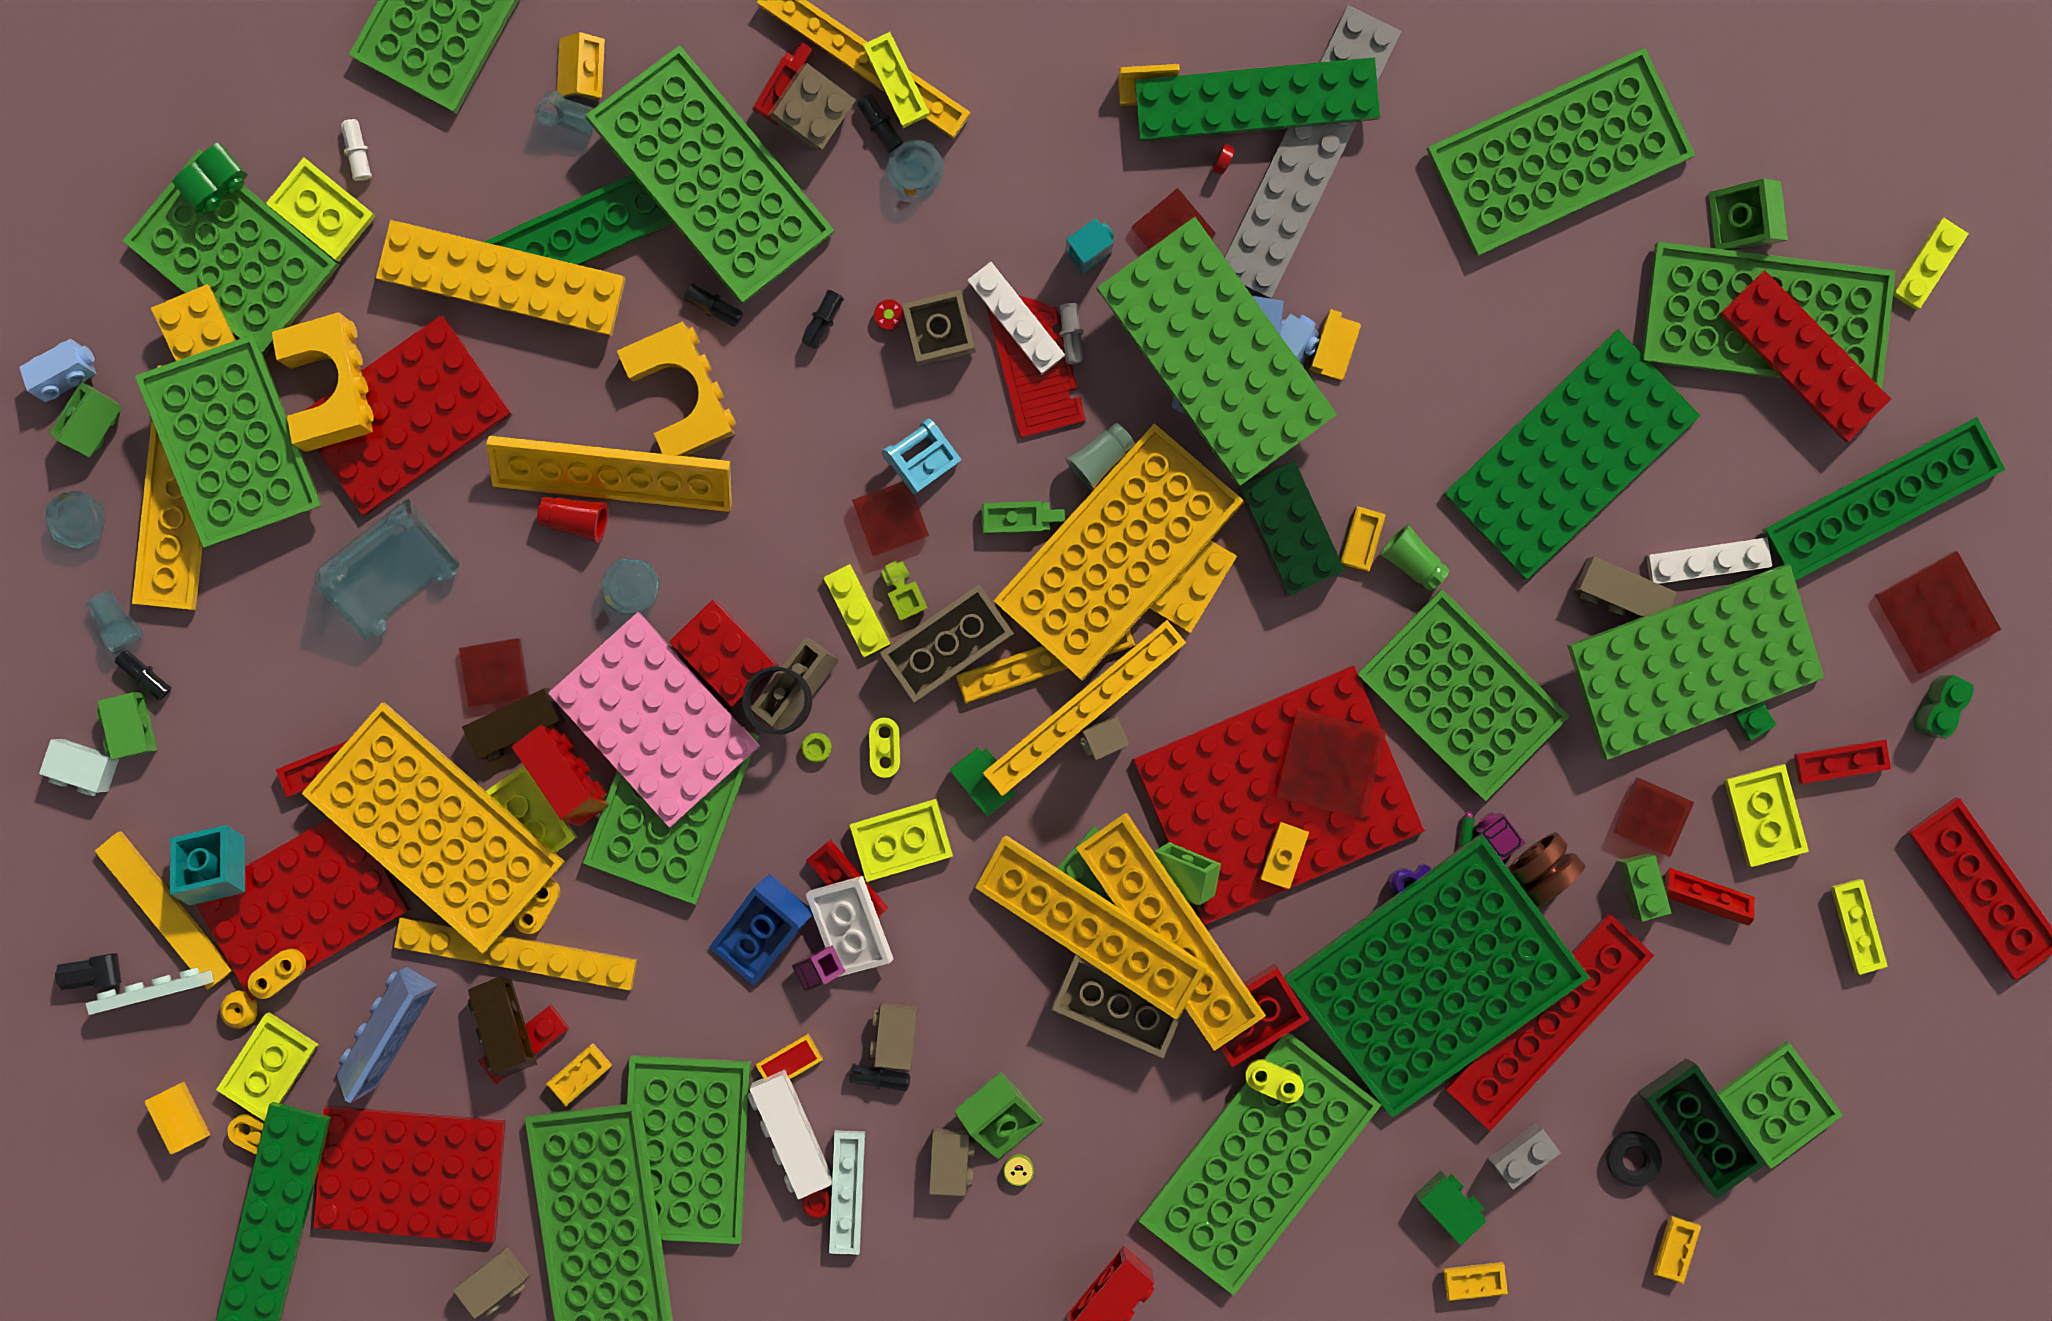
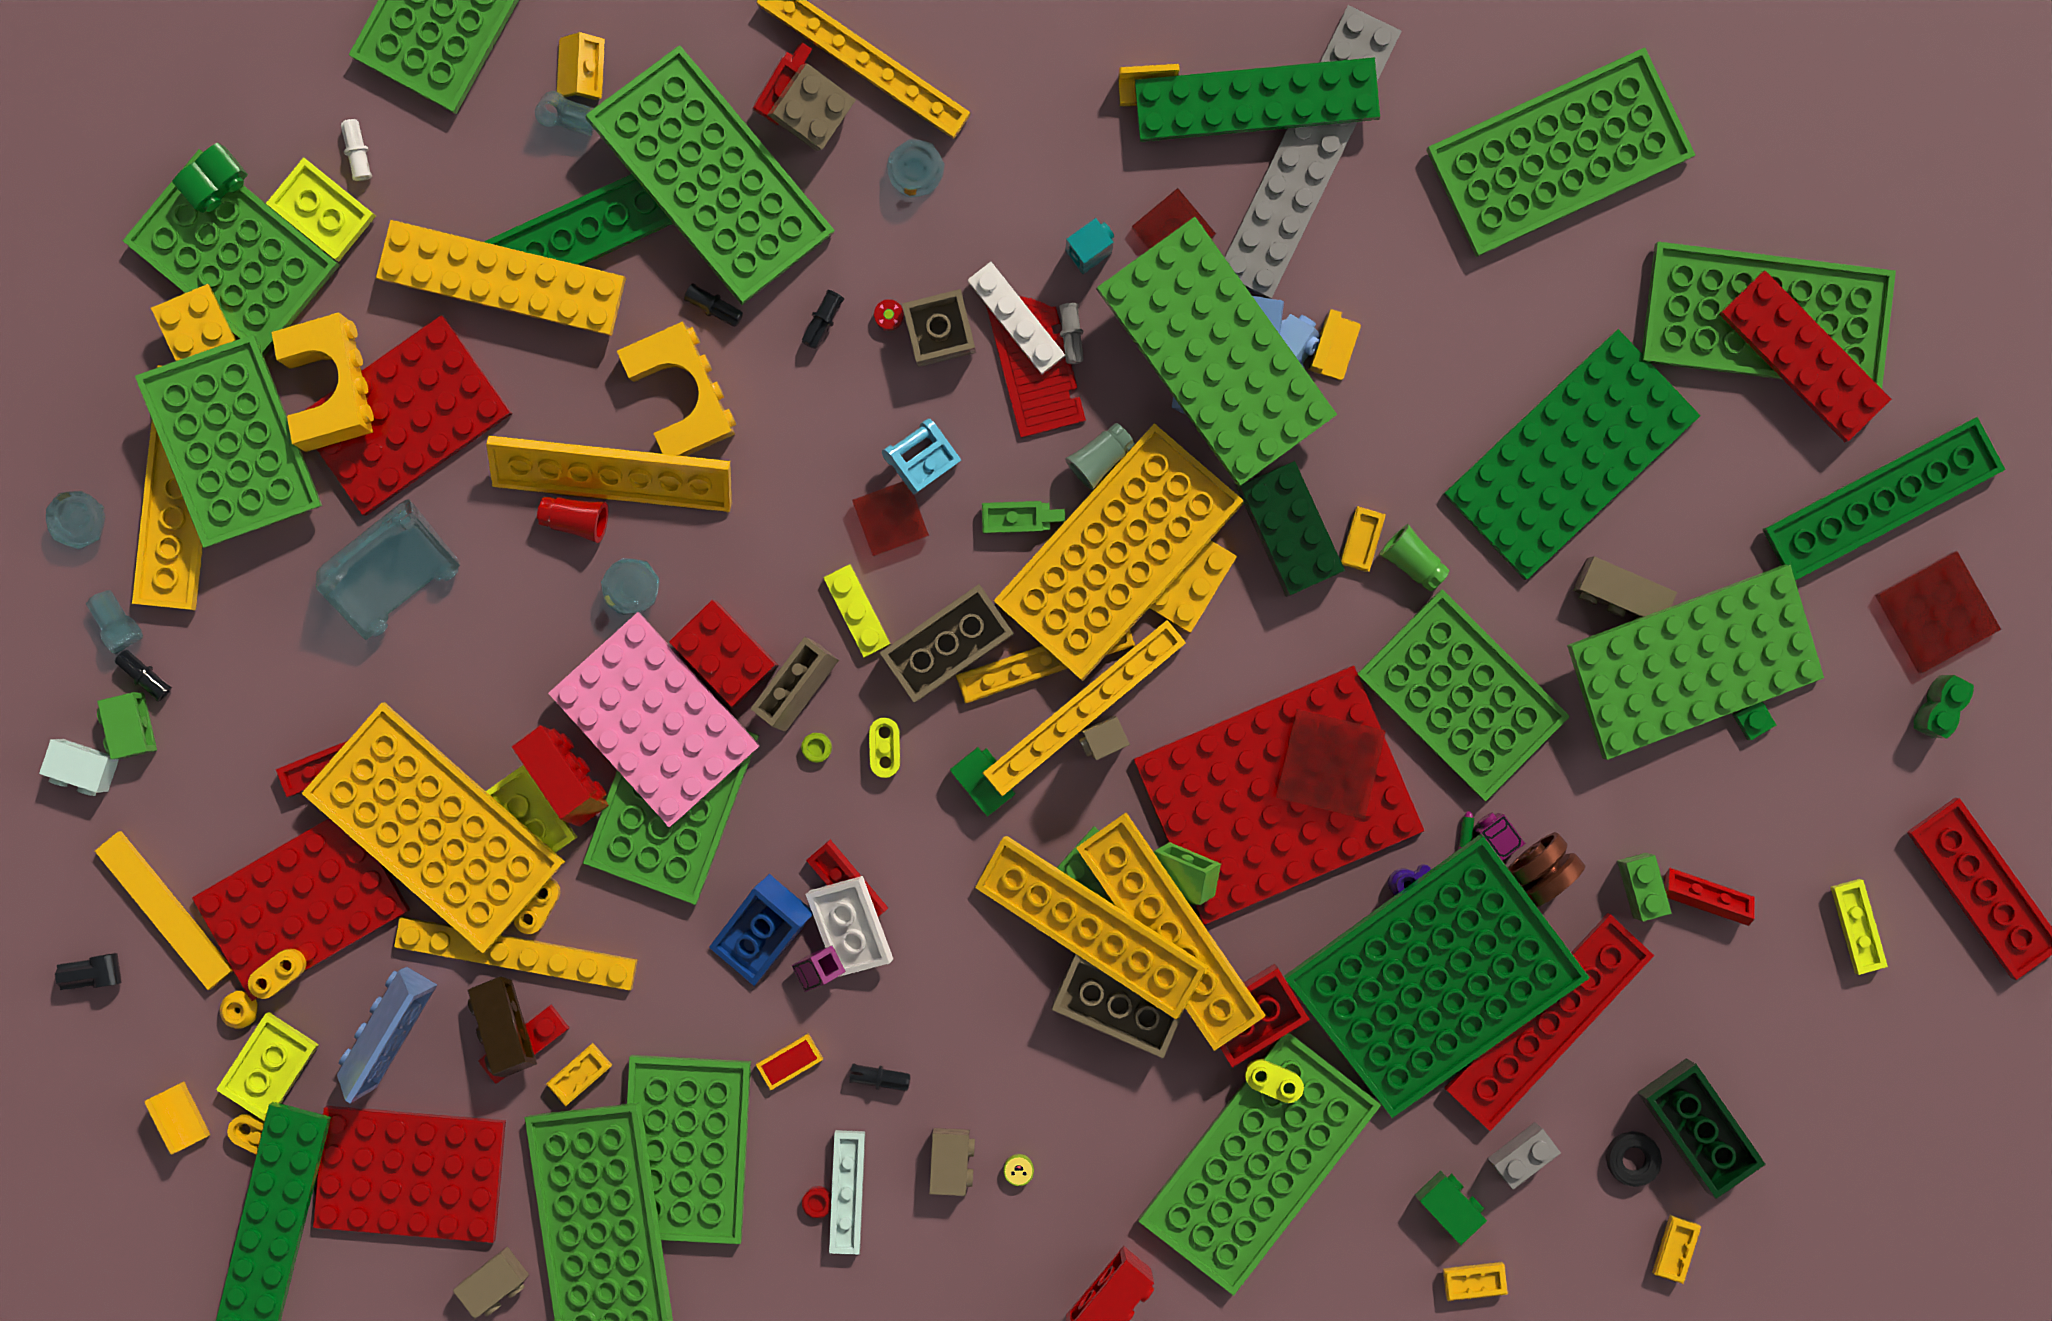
light blue brick [19,338,97,403] -> none
bright green brick [49,381,122,458] -> none
light aqua plate [86,967,214,1015] -> none
teal brick [170,825,245,905] -> none
clear red plate [459,638,530,707] -> none
dark brown brick [462,688,565,762] -> none
black tyre [742,667,812,735] -> none
white brick [748,1070,833,1199] -> none
neon yellow plate [849,799,953,882] -> none
black axle [857,94,904,153] -> none
neon yellow plate [863,32,930,128] -> none
dark tan brick [870,1002,918,1070] -> none
lime plate [881,560,928,621] -> none
bright green slope [954,1072,1044,1160] -> none
red tile [1211,143,1235,175] -> none
yellow plate [1260,822,1309,889] -> none
clear red plate [1613,777,1694,857] -> none
white plate [1646,537,1772,584] -> none
bright green slope [1709,178,1788,250] -> none
bright green plate [1716,1041,1844,1169] -> none
neon yellow plate [1724,764,1809,867] -> none
red plate [1794,739,1891,784] -> none
neon yellow plate [1893,217,1969,310] -> none

